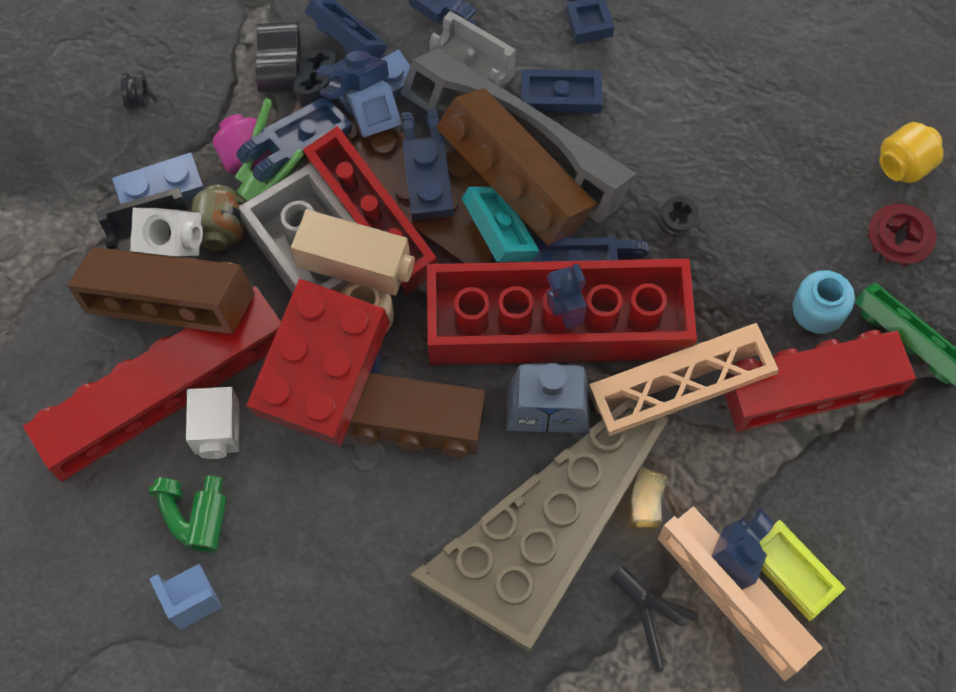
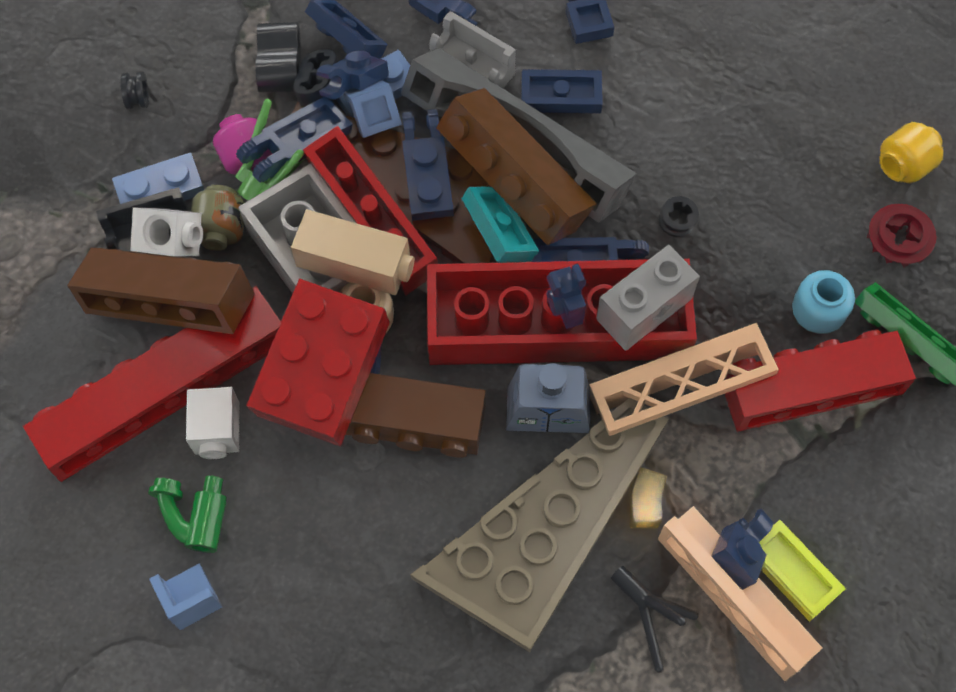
none -> light grey brick [596,245,700,351]

